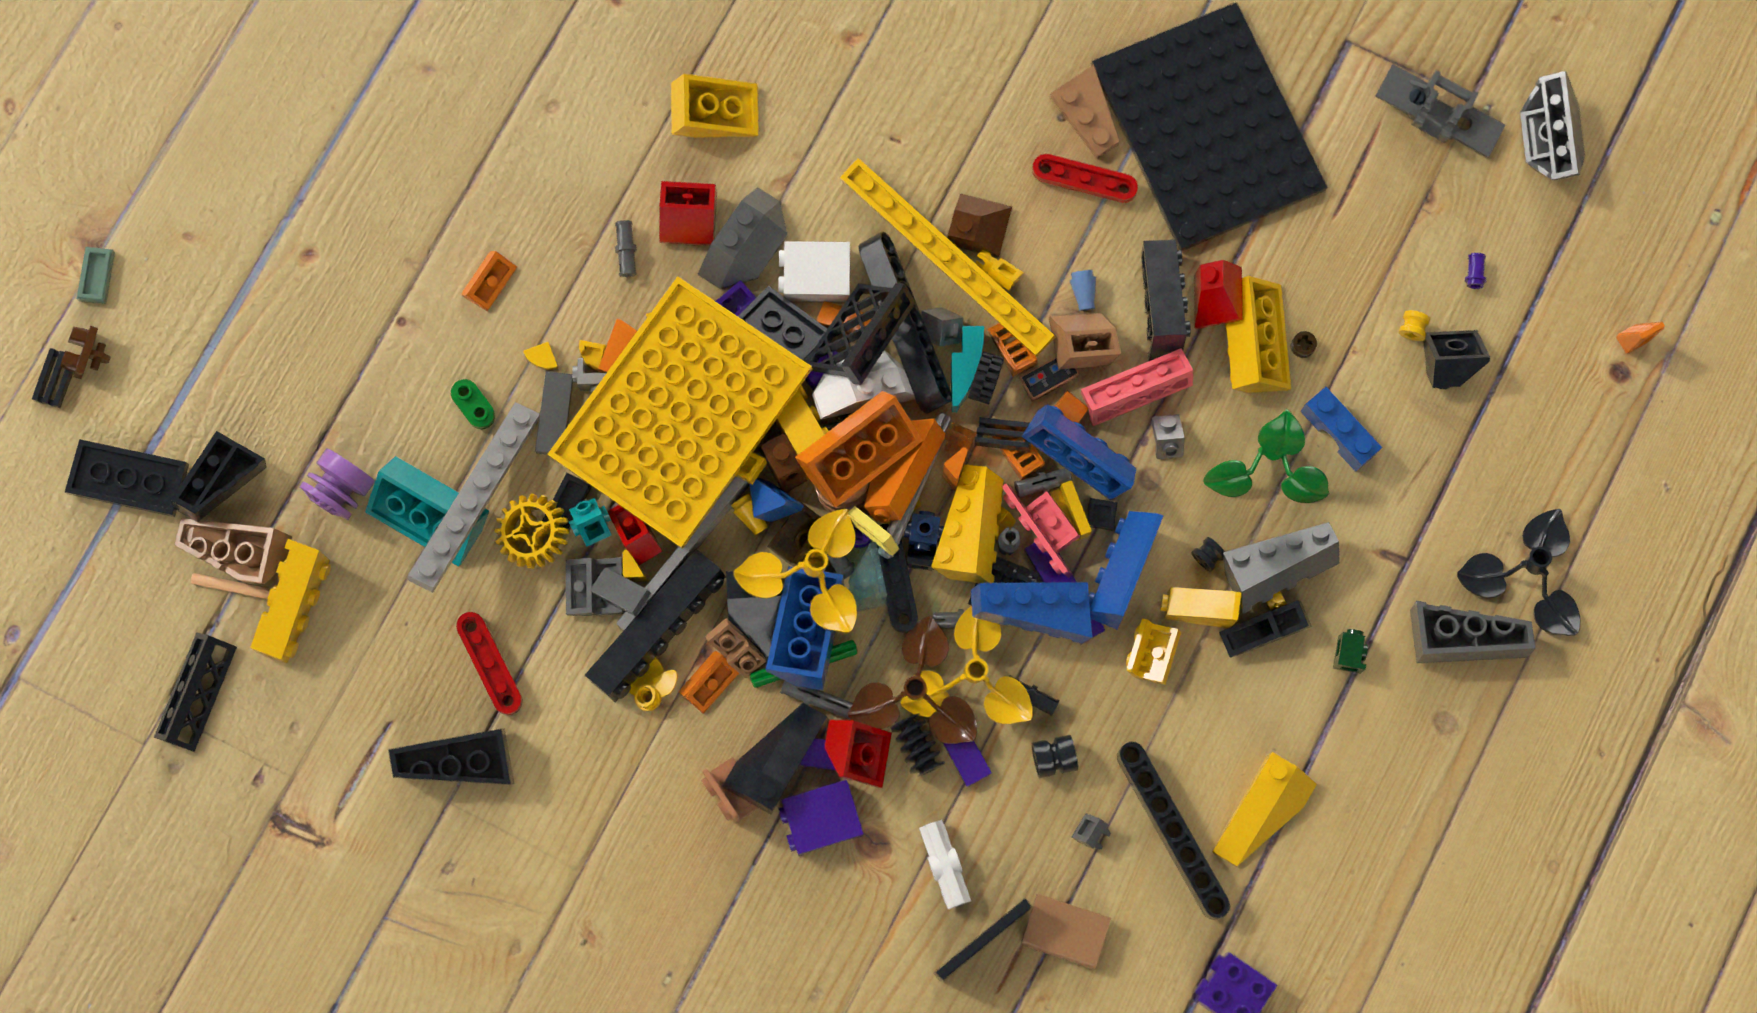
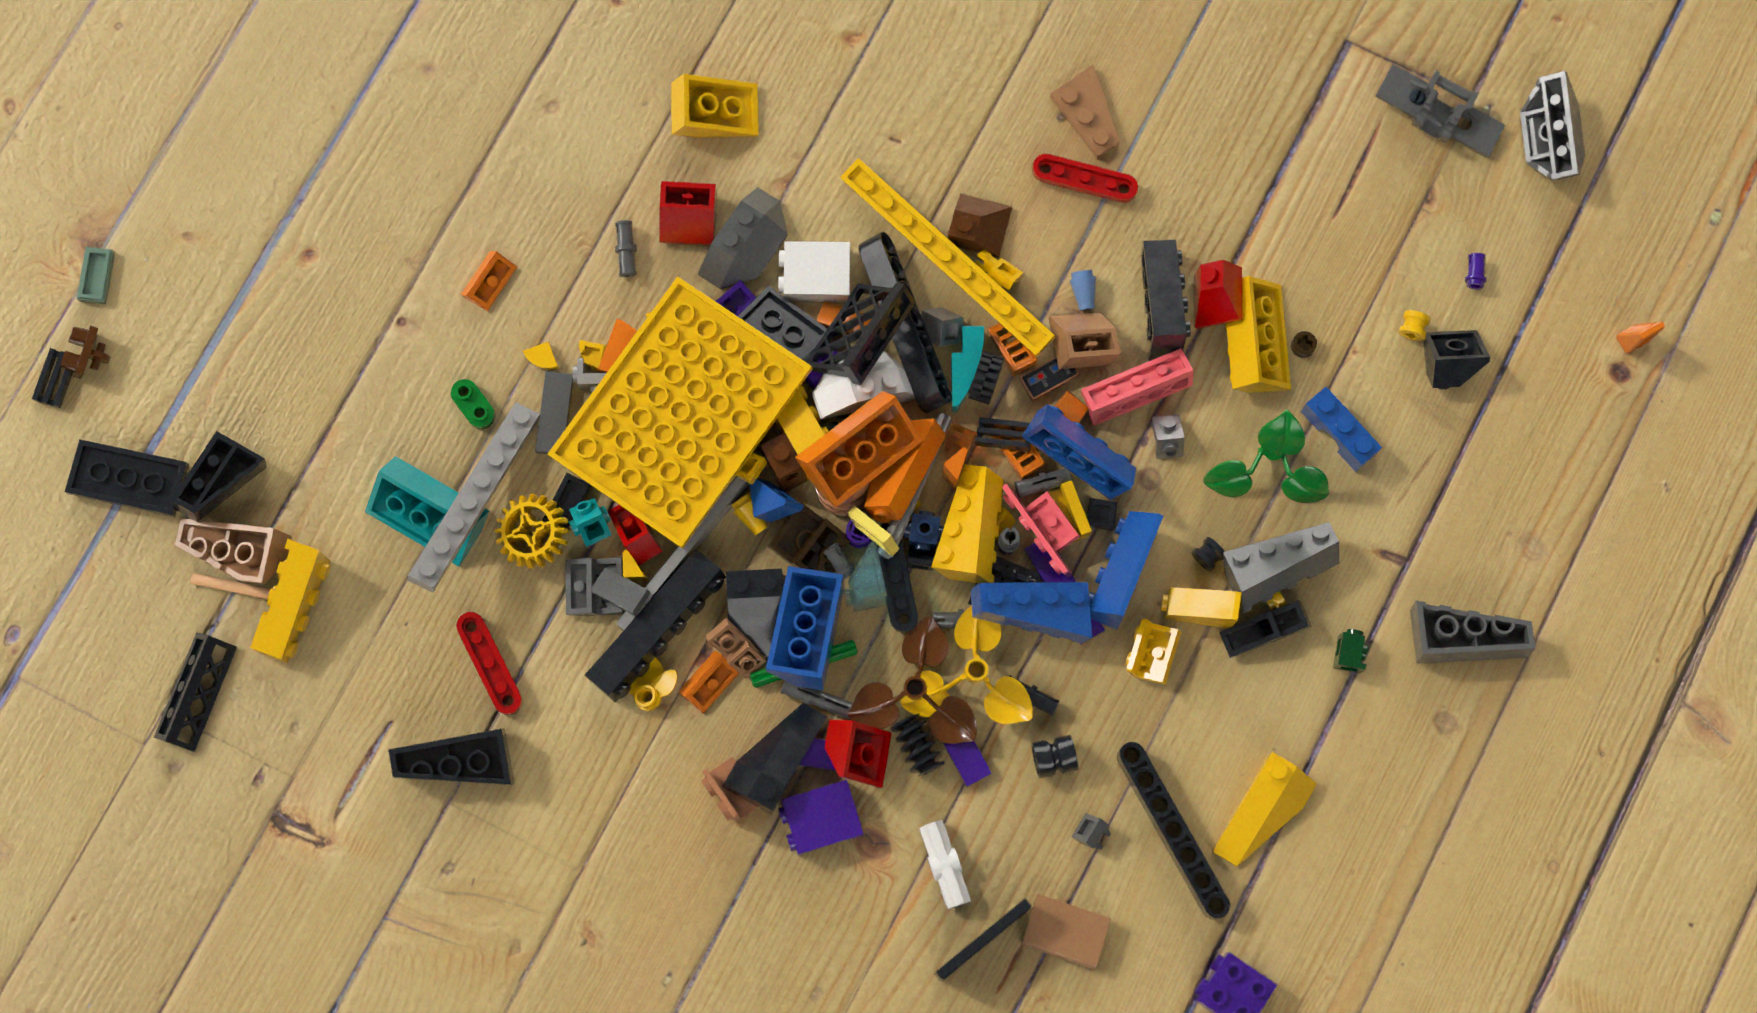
medium lavender wheel [299,448,375,520] -> none
yellow plant [734,509,857,633] -> none
black plate [1091,2,1328,251] -> none
black plant [1457,509,1580,636] -> none

